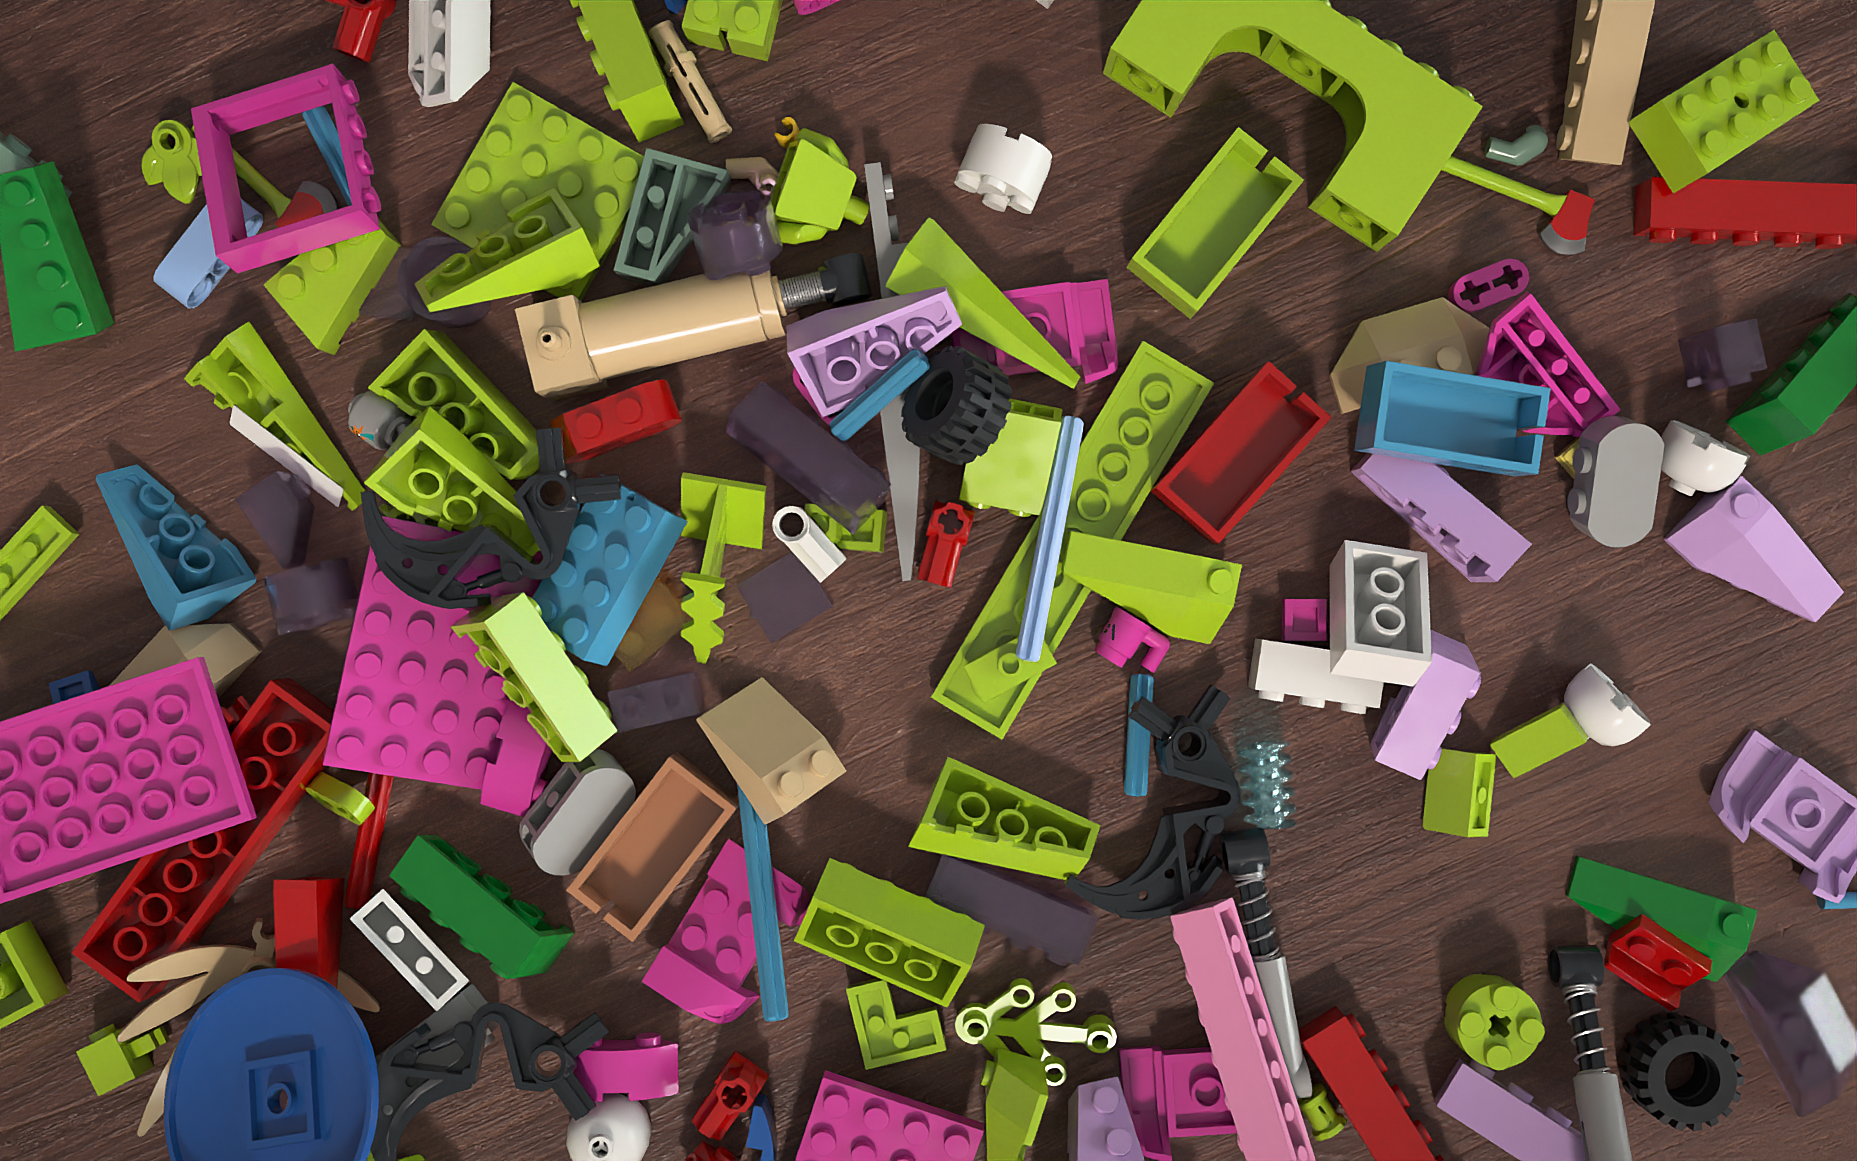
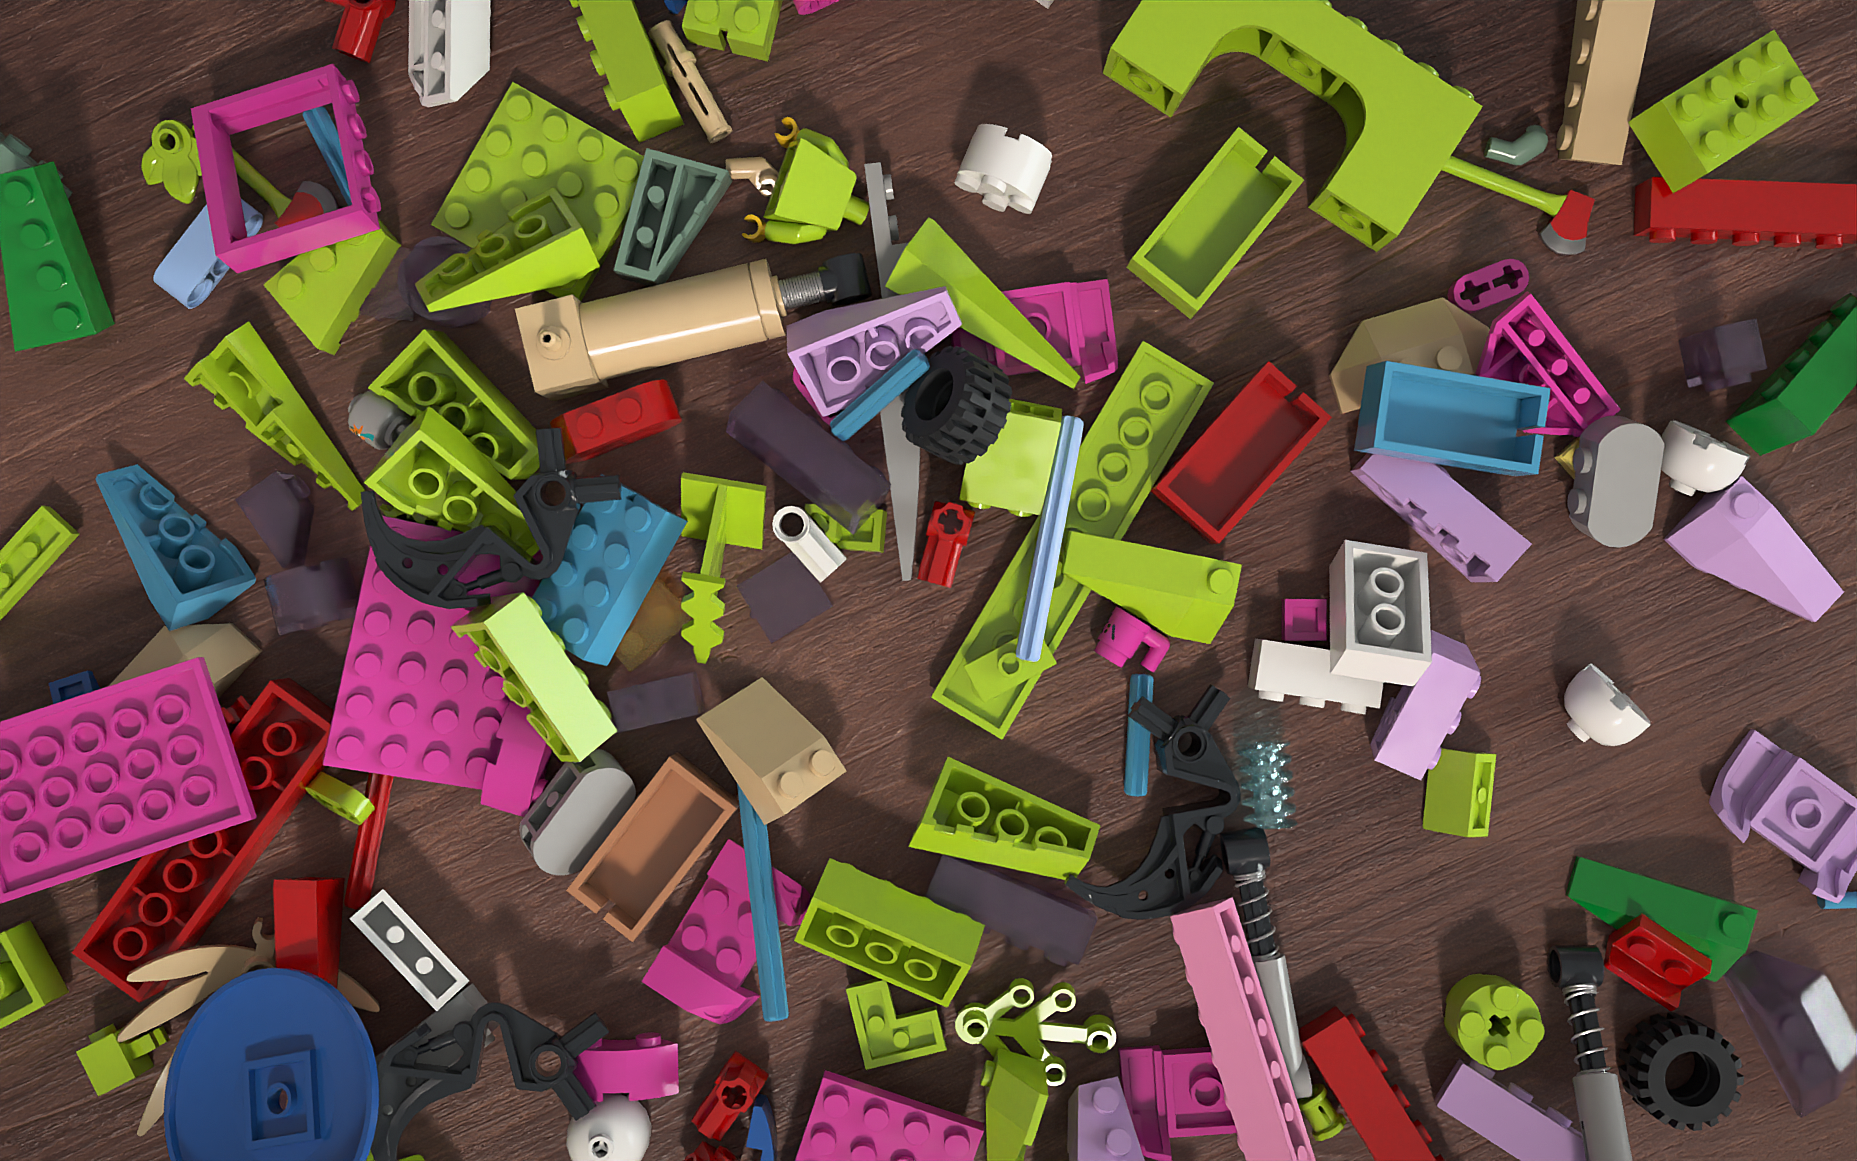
white sticker [230,405,344,507] -> none
green wedge [389,835,575,979] -> none
brick [687,190,783,280] -> none
lime tile [1490,702,1588,778] -> none

